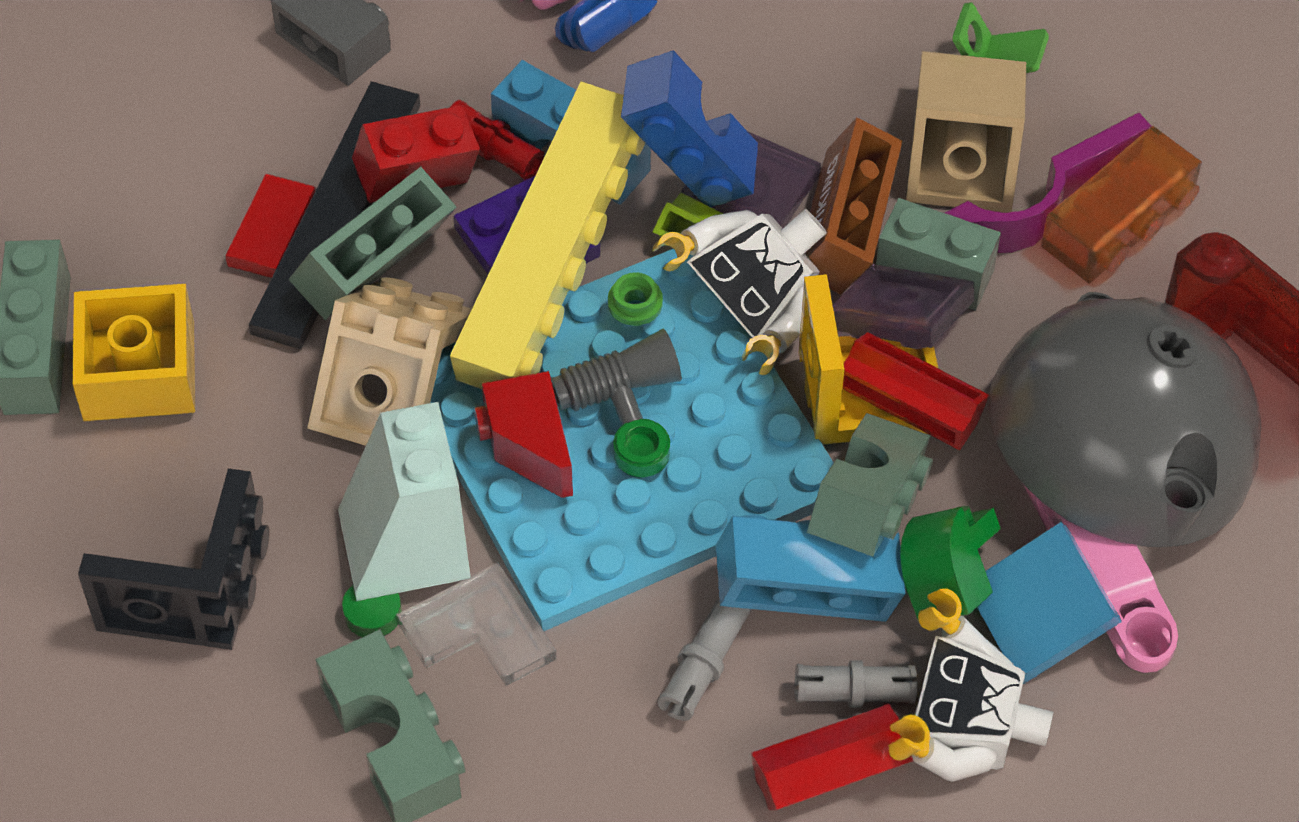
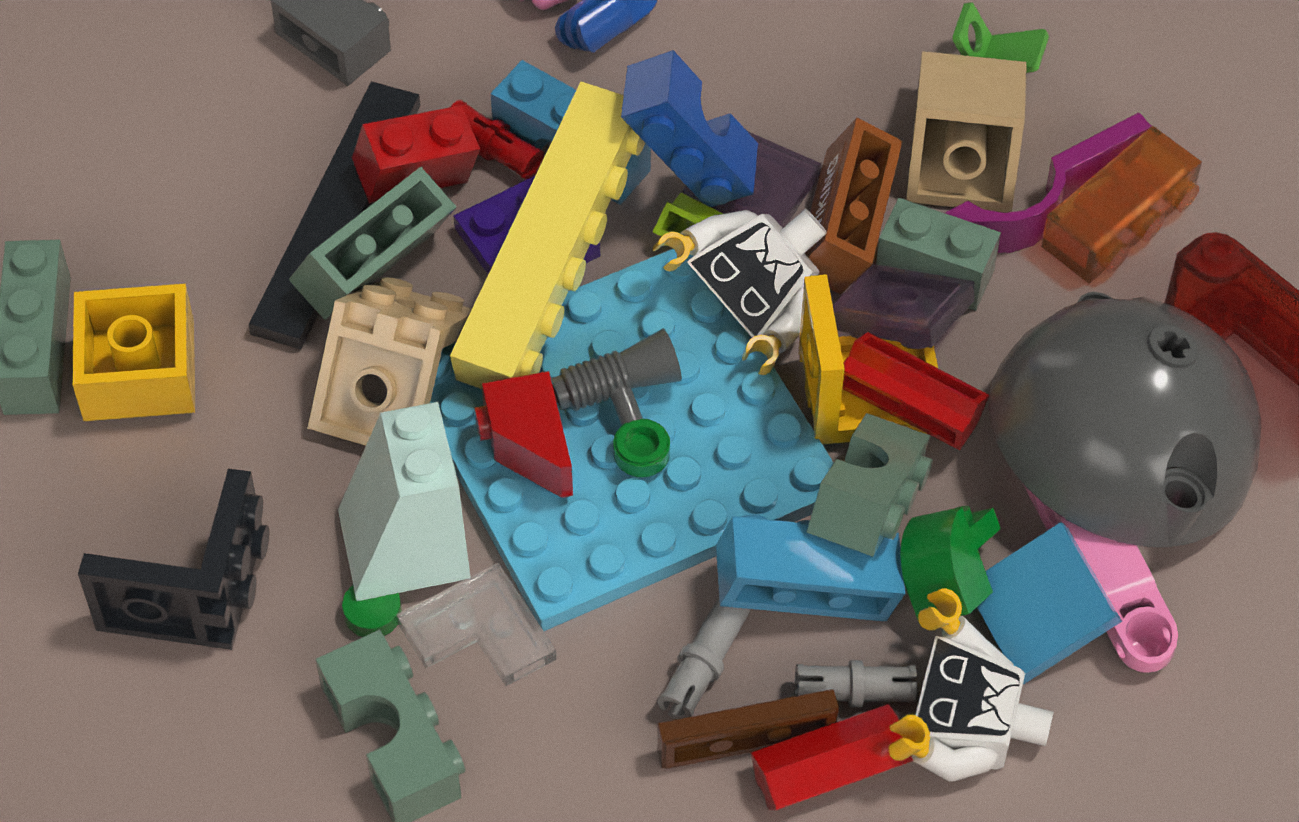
red tile [225,174,316,278] -> none
bright green plate [608,272,663,326] -> none
none -> reddish brown tile [657,689,839,769]

